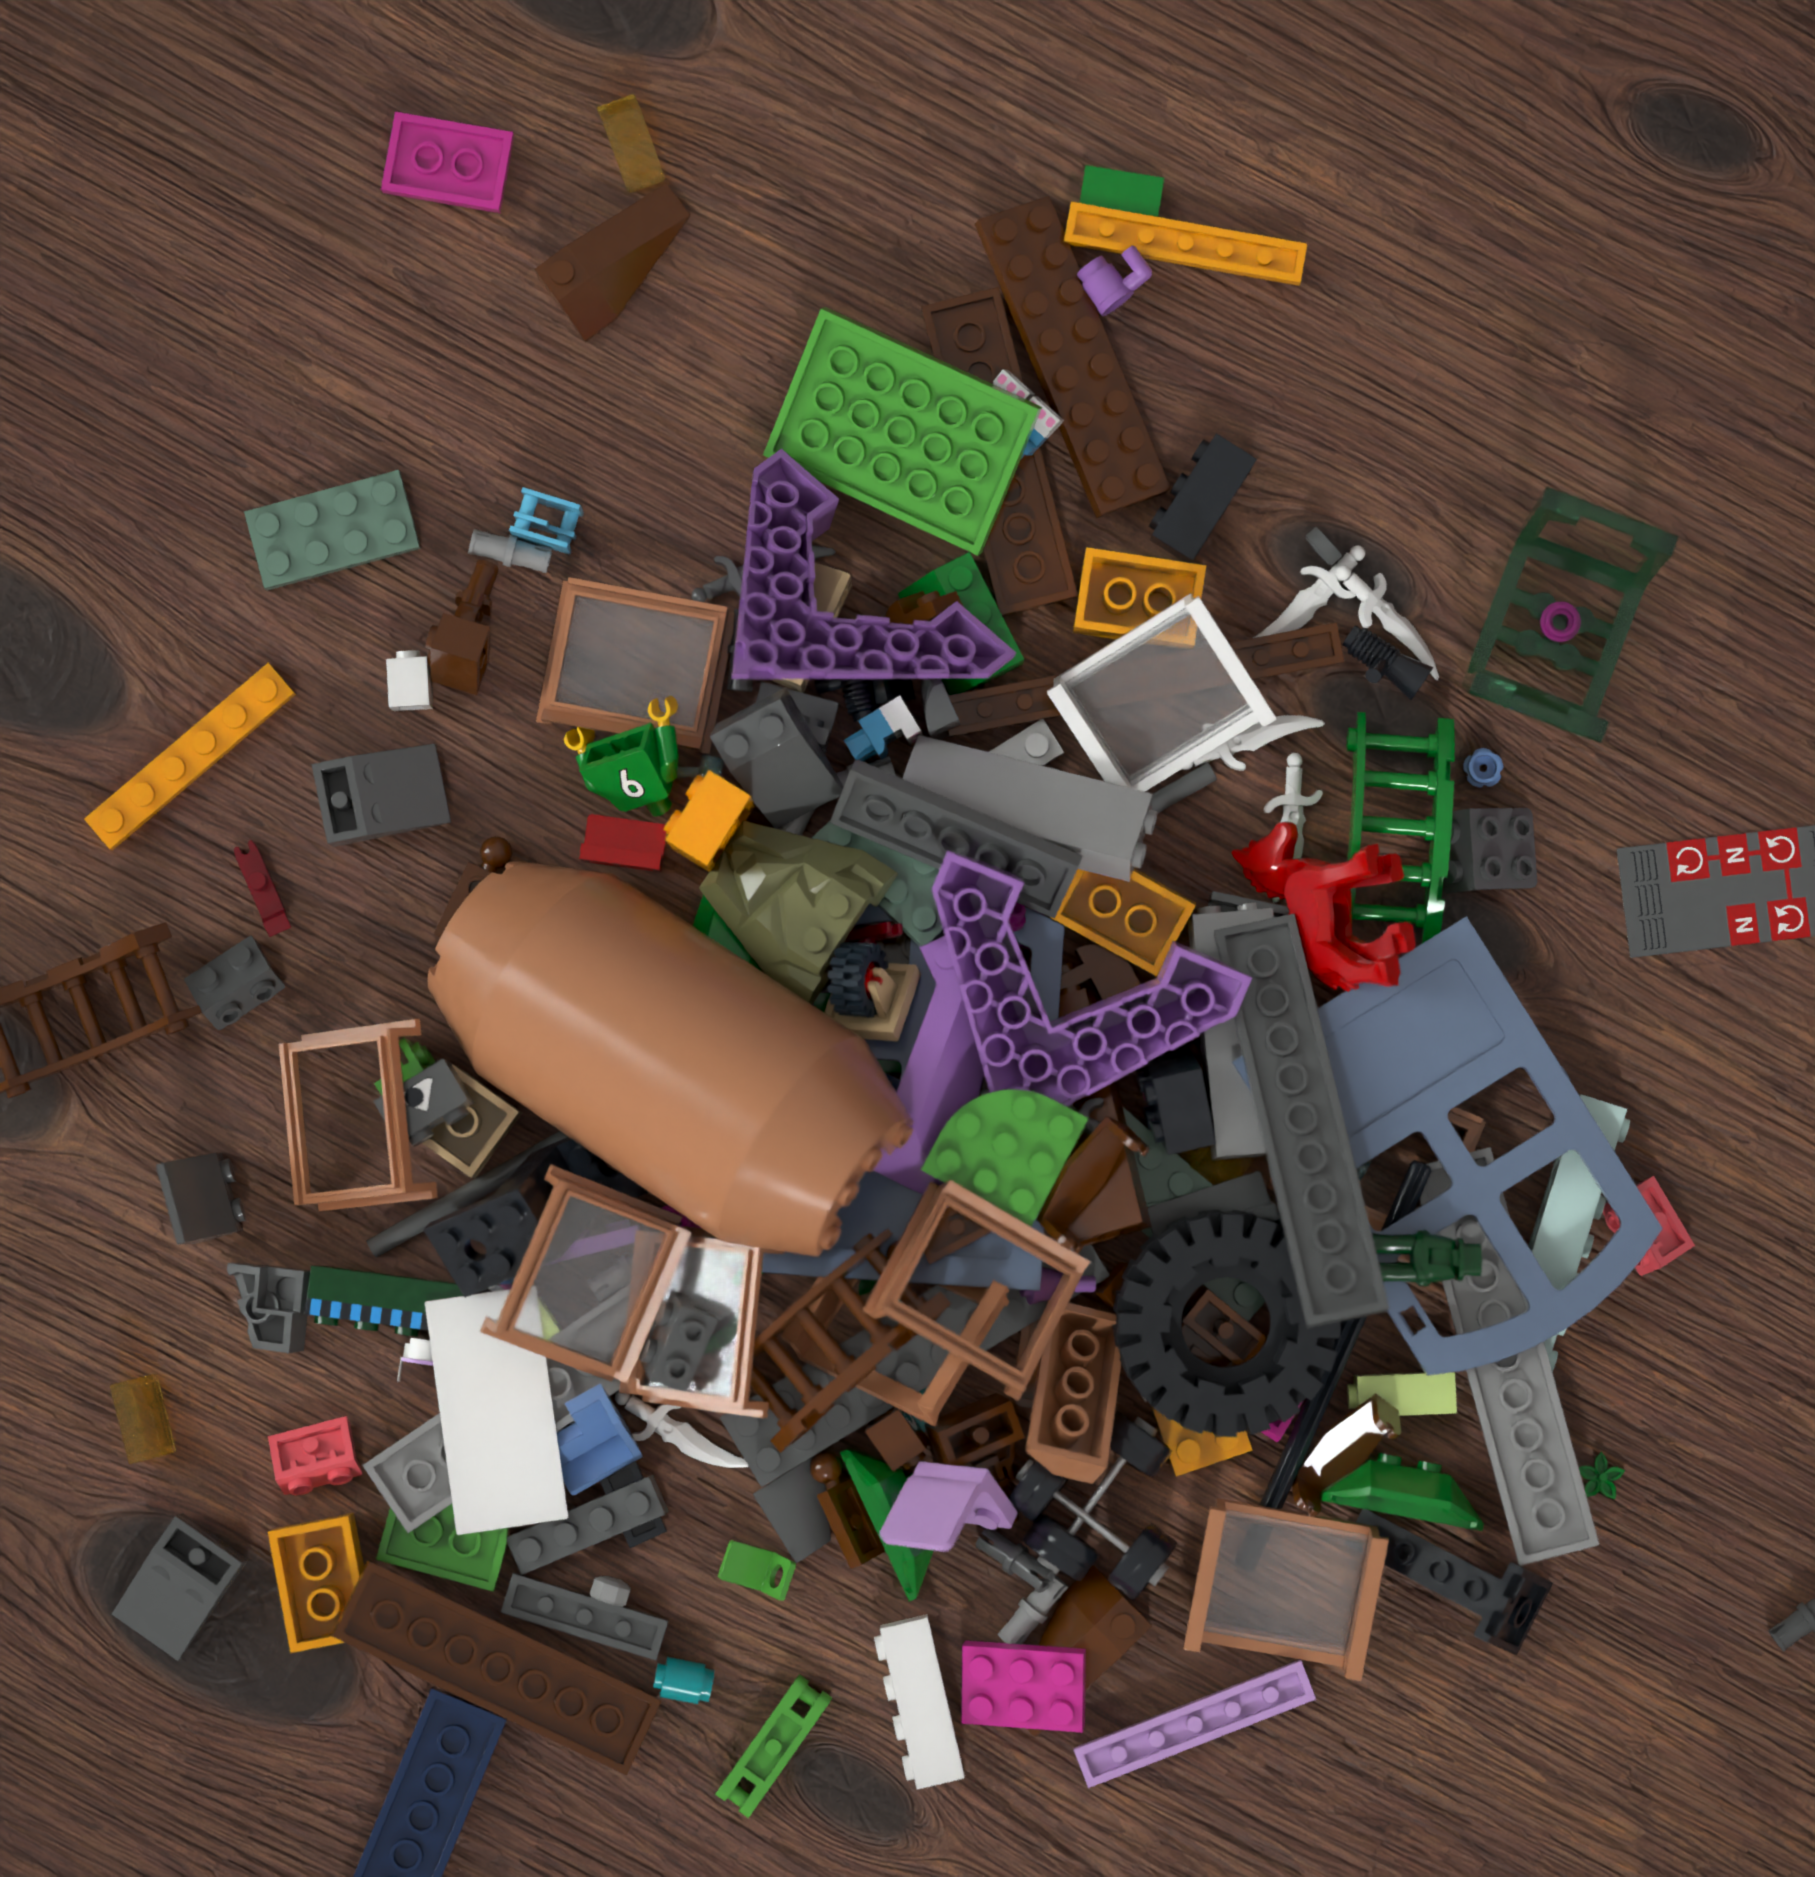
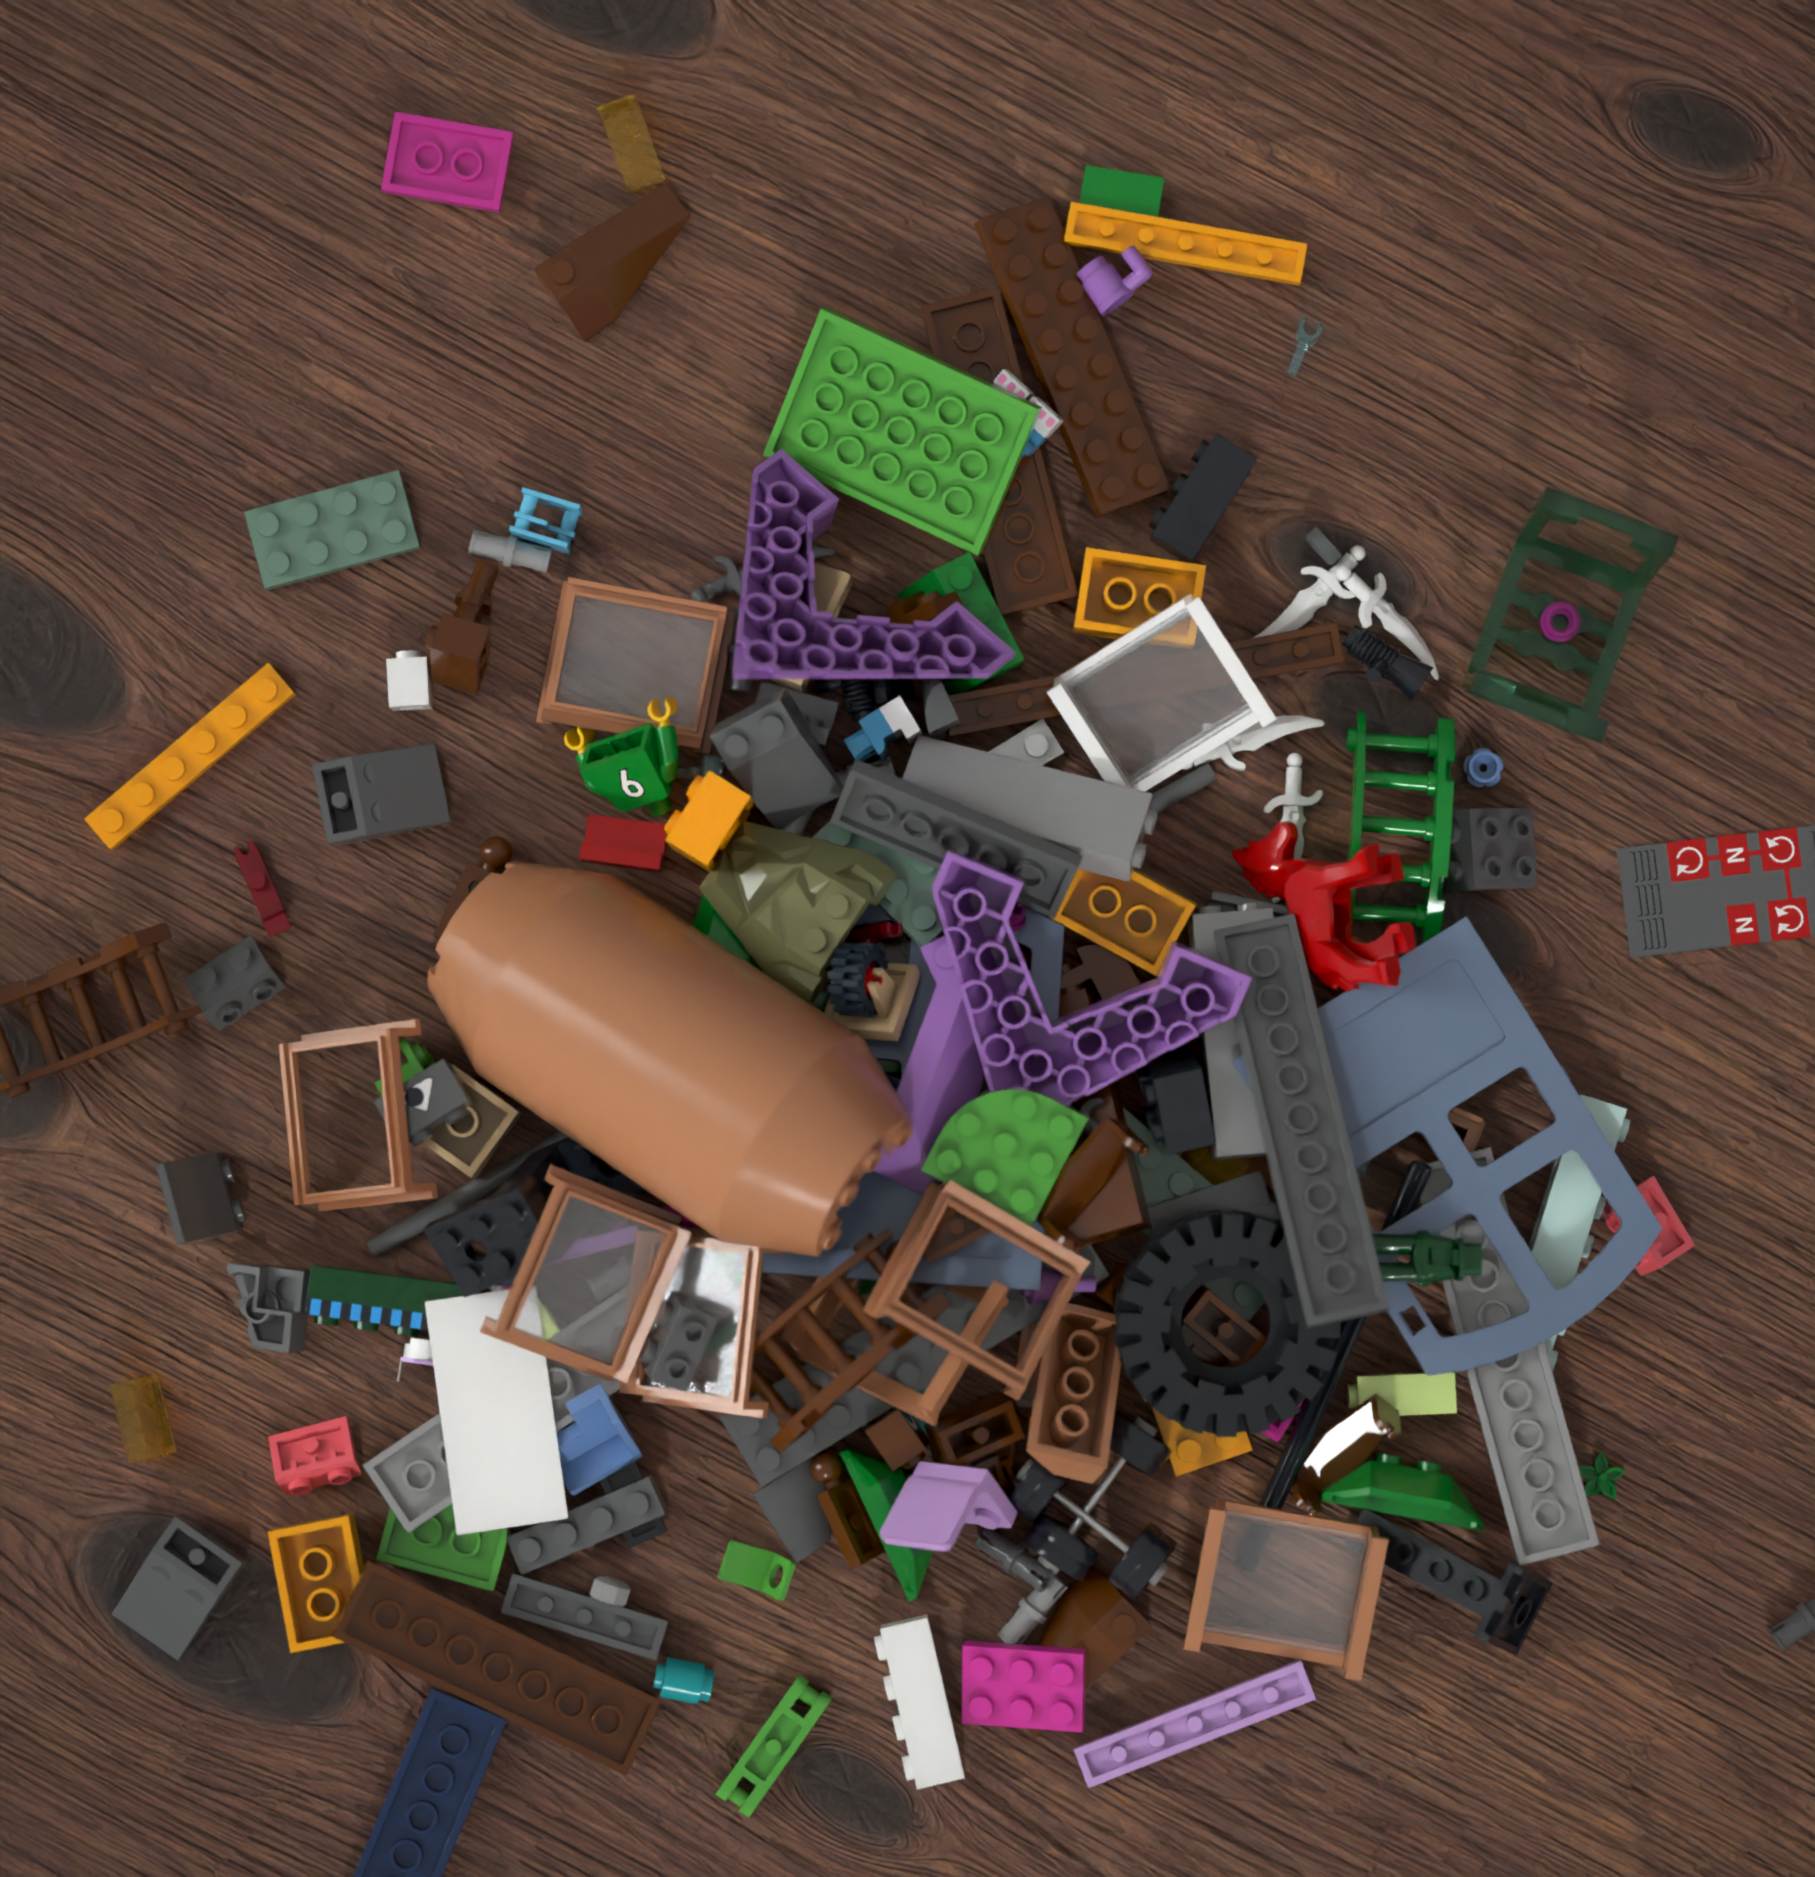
white piece [615,1391,749,1468] -> none
none -> clear light blue hand [1287,317,1322,376]

